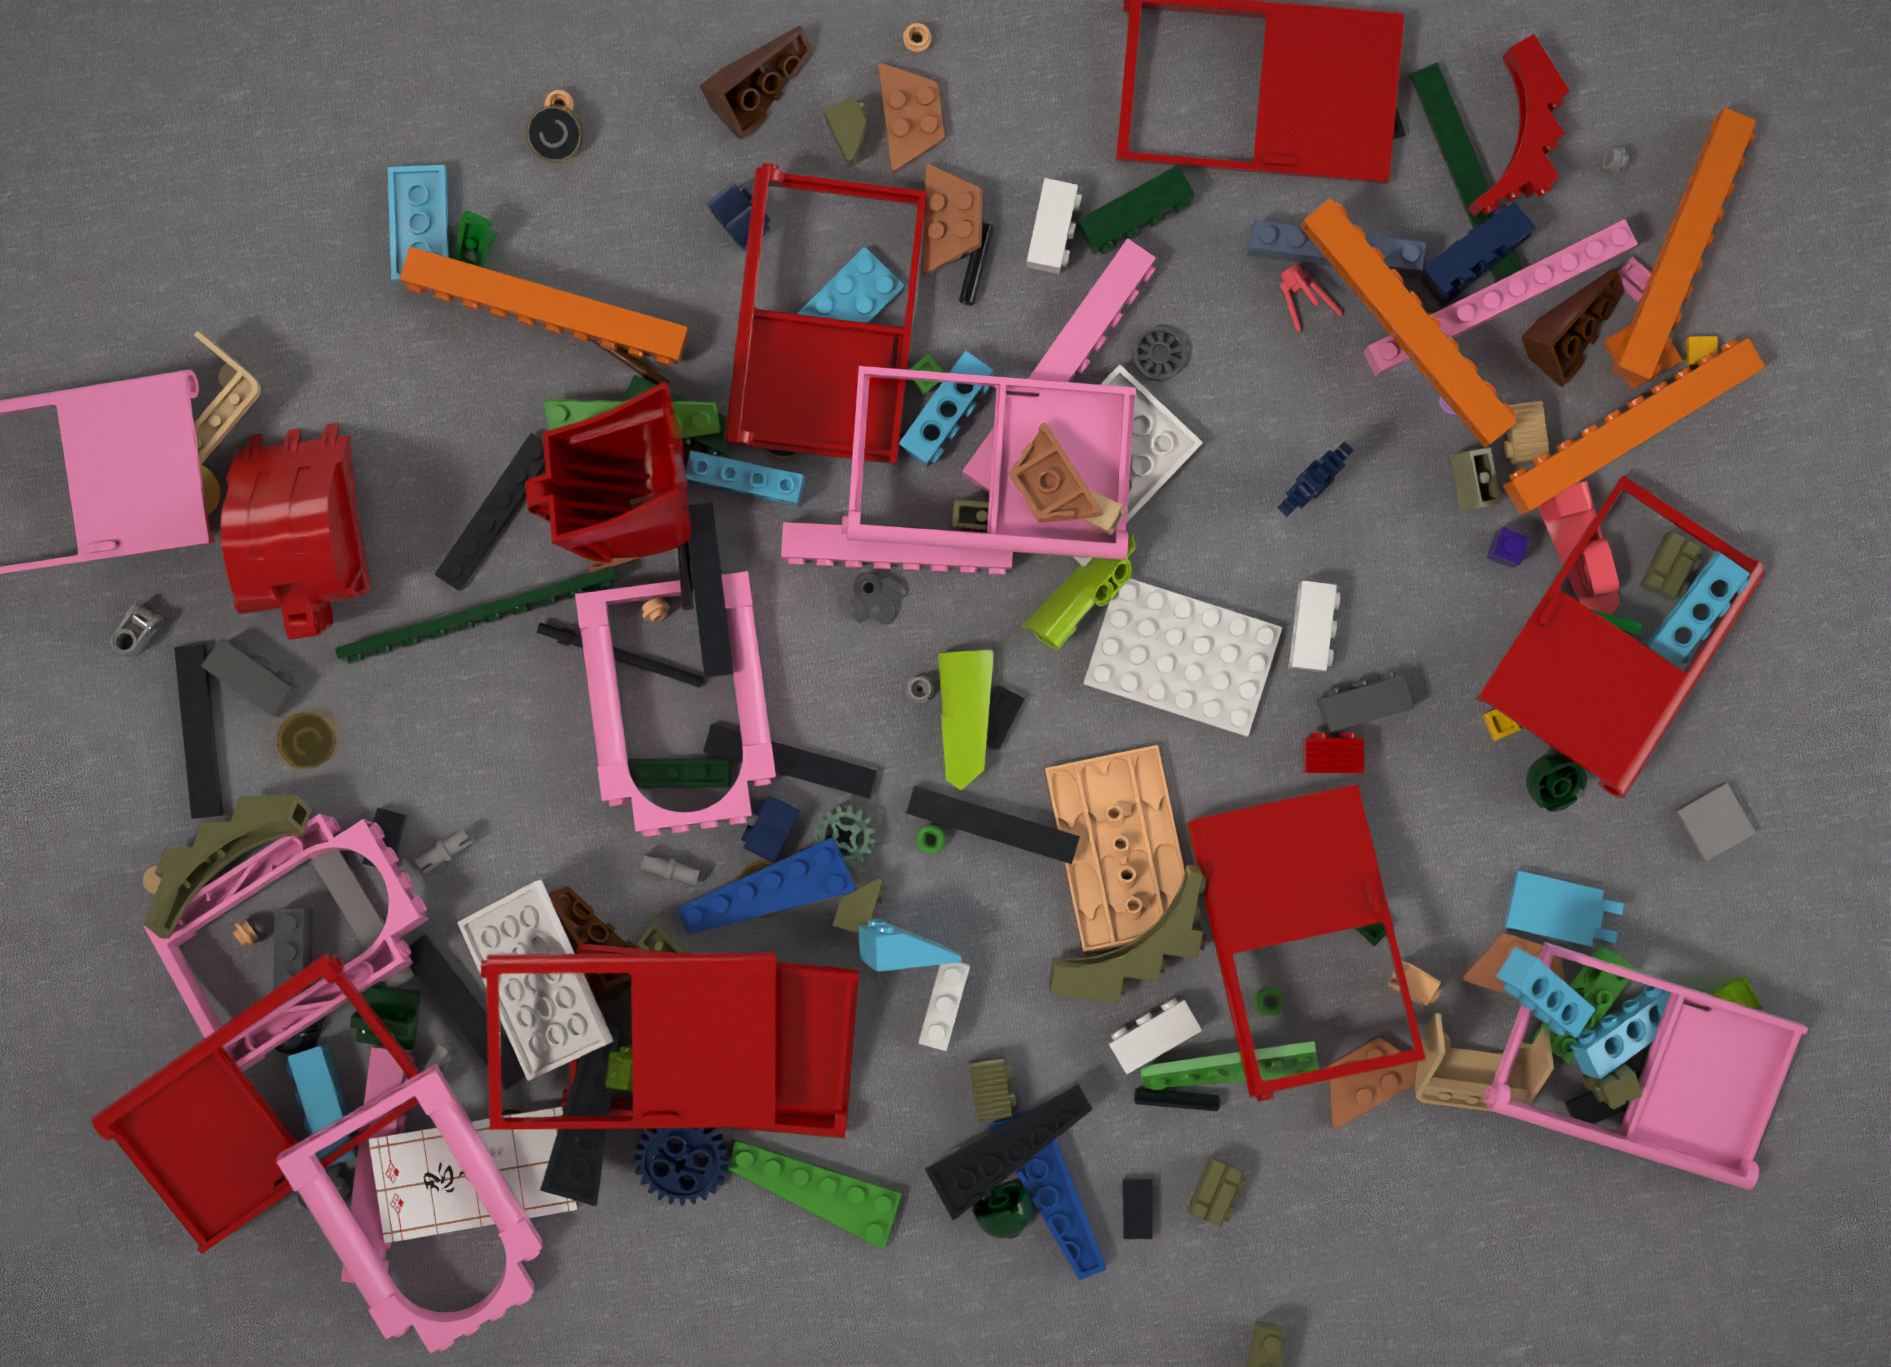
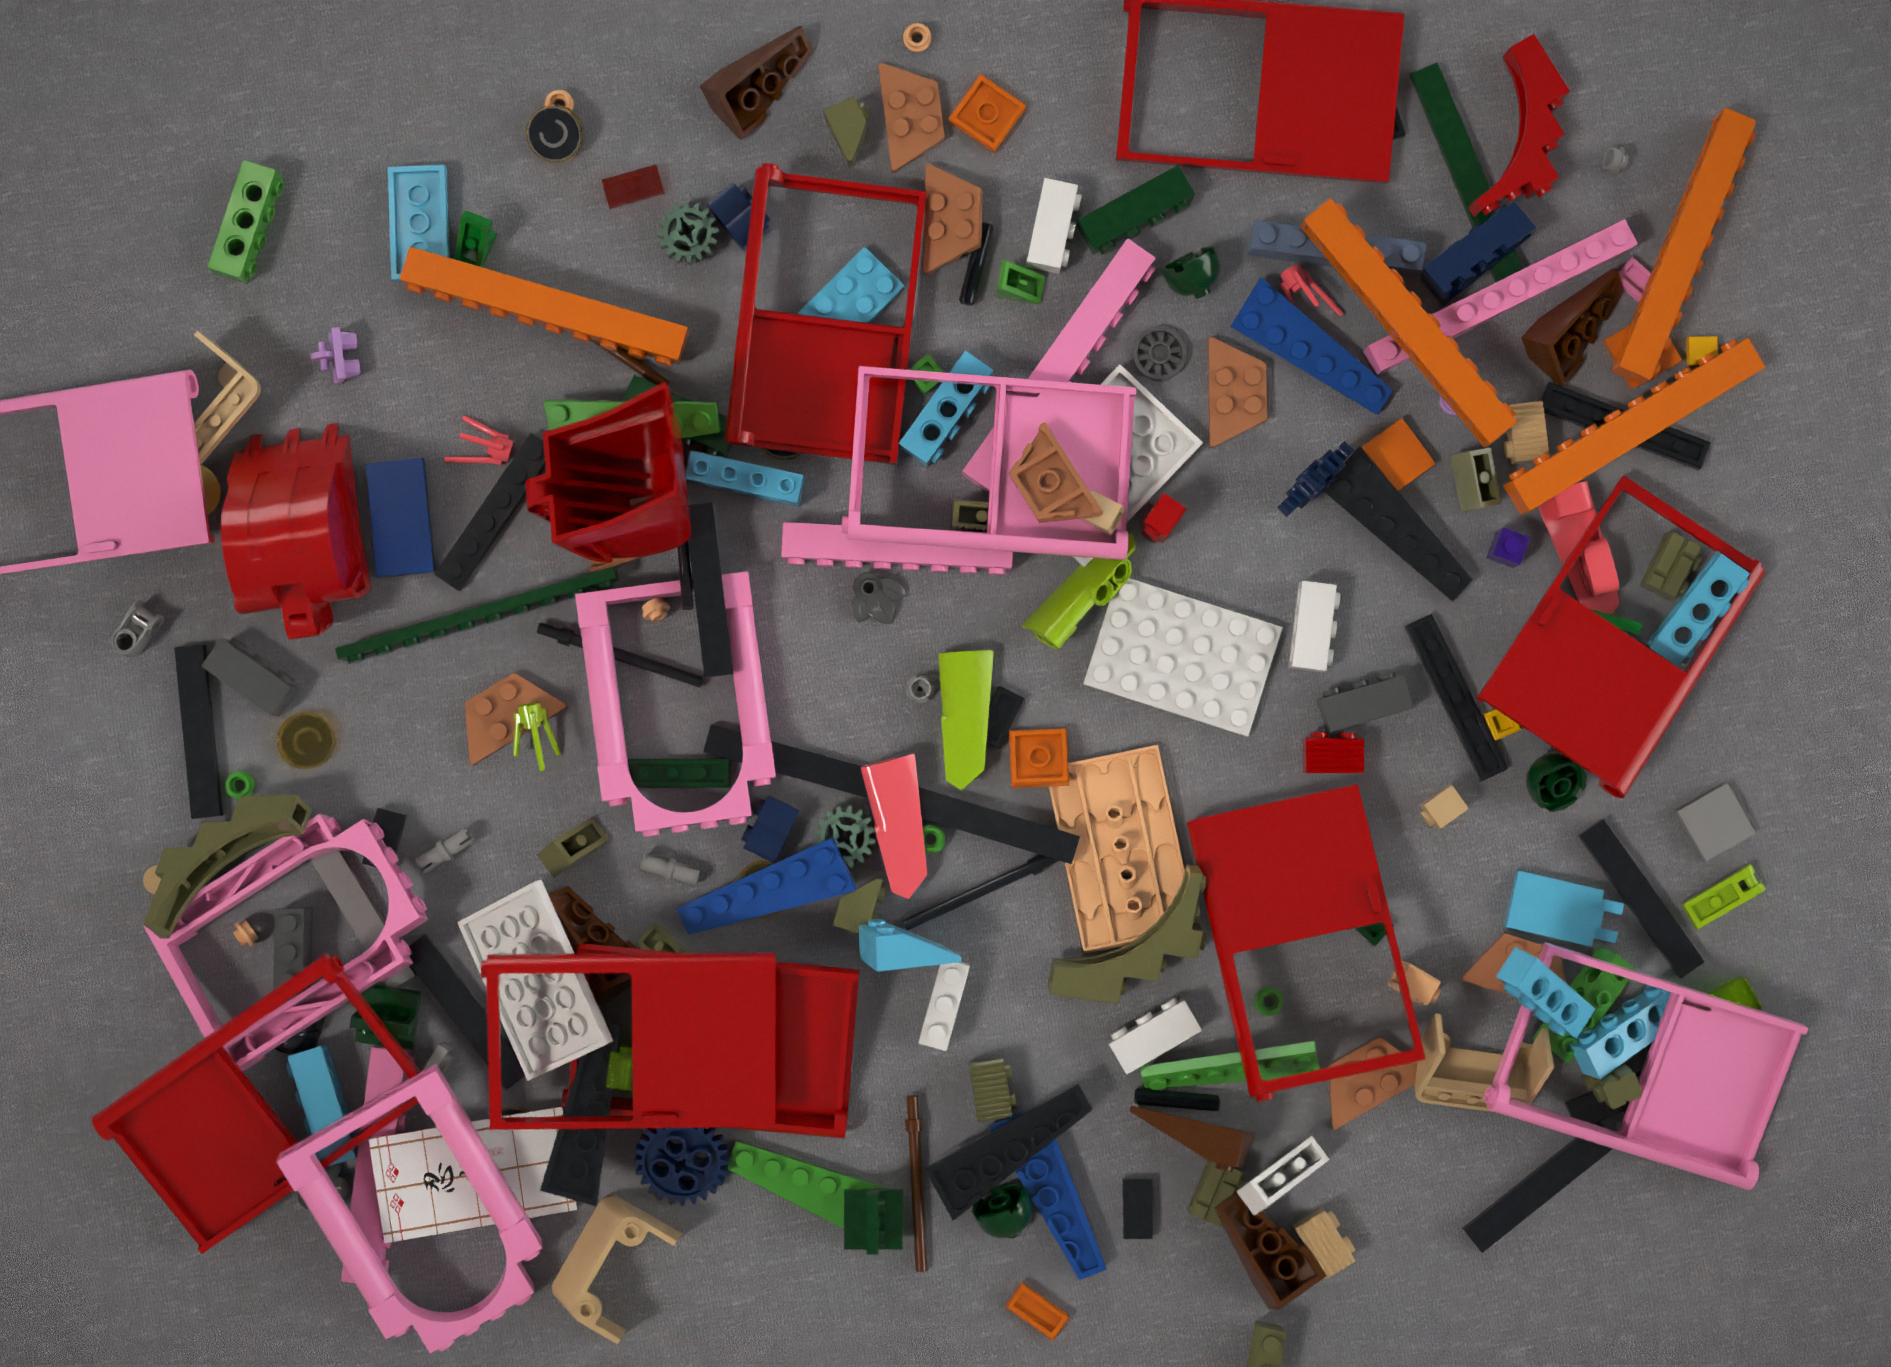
none -> bright green brick [207,160,284,284]
none -> bright green plate [225,771,255,800]
none -> lavender hips [311,327,360,384]
none -> blue tile [365,458,435,578]
none -> coral plant [444,416,515,466]
none -> nougat wing [465,672,568,766]
none -> lime plant [513,702,561,772]
none -> olive slope [537,816,609,878]
none -> tan windscreen [552,1195,682,1345]
none -> clear red plate [602,165,665,209]
none -> sand green gear [657,201,720,265]
none -> dark green bracket [844,1189,903,1255]
none -> coral panel [860,753,928,899]
none -> black bar [902,856,1059,931]
none -> reddish brown bar [905,1095,927,1272]
none -> orange tile [948,73,1027,153]
none -> bright green slope [997,260,1045,304]
none -> orange tile [1005,1281,1070,1341]
none -> orange tile [1009,728,1069,788]
none -> reddish brown wedge [1130,1106,1255,1172]
none -> red brick [1141,494,1186,543]
none -> dark green cylinder [1161,246,1220,299]
none -> nougat wing [1208,337,1267,448]
none -> reddish brown wedge [1214,1192,1326,1310]
none -> blue wing [1230,277,1393,415]
none -> white brick [1236,1136,1330,1216]
none -> tan brick [1292,1207,1356,1279]
none -> black wing [1324,446,1472,602]
none -> orange tile [1362,418,1436,491]
none -> black tile [1404,614,1507,782]
none -> tan brick [1419,785,1469,829]
none -> black tile [1462,1122,1613,1253]
none -> black tile [1541,382,1711,470]
none -> black tile [1578,819,1705,979]
none -> lime plate [1681,864,1766,929]

